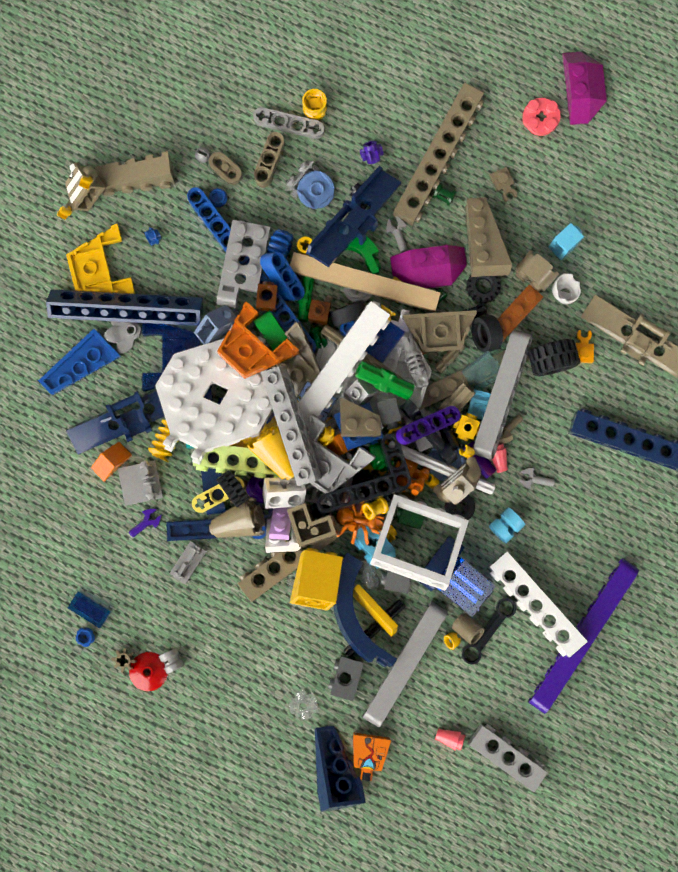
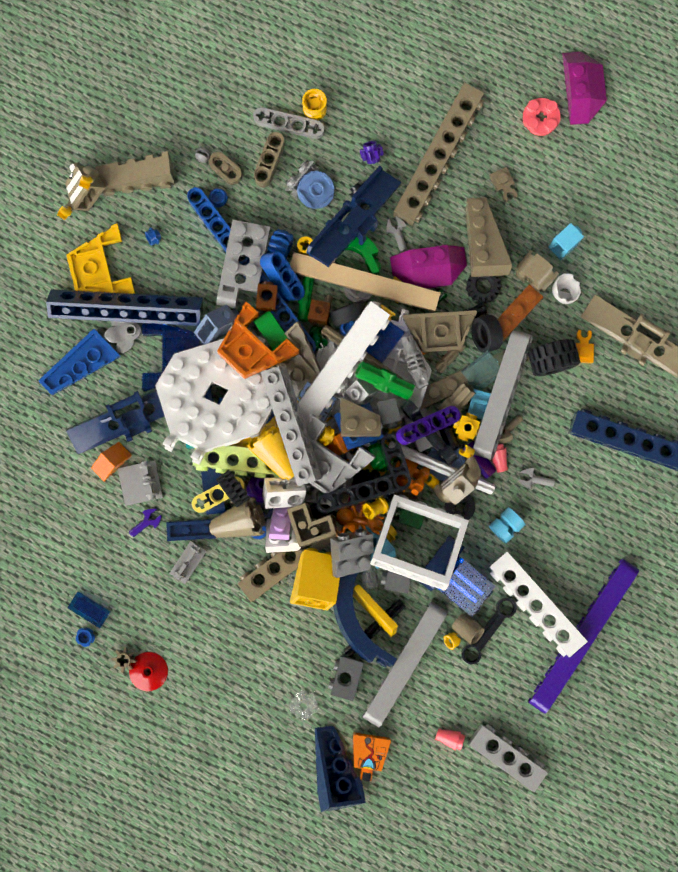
yellow piece [148,420,179,463] -> none
light grey wheel [159,648,184,674] -> none
dark green bush [432,183,457,206] -> none
none -> plate [330,529,374,578]

